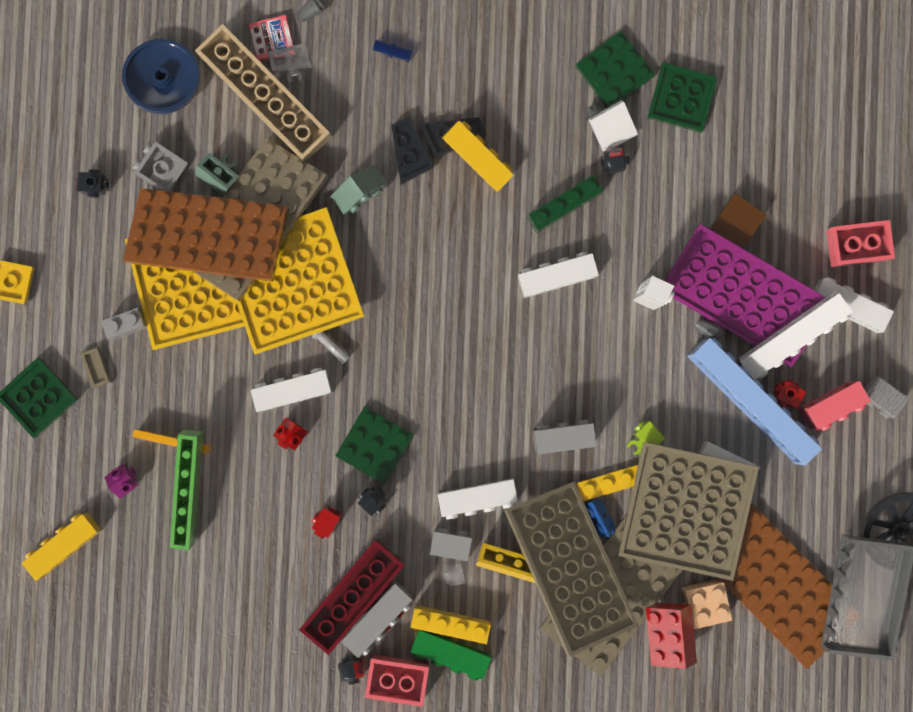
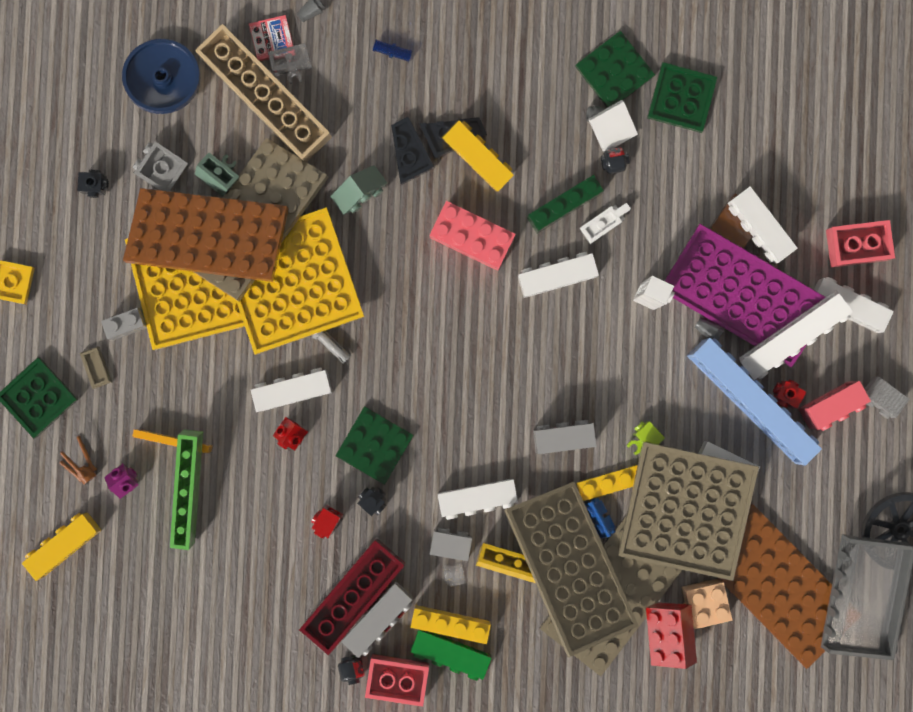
none -> dark orange plant [60,436,97,485]
none -> coral brick [429,201,516,271]
none -> white hinge [580,203,631,244]
none -> white brick [728,187,798,264]

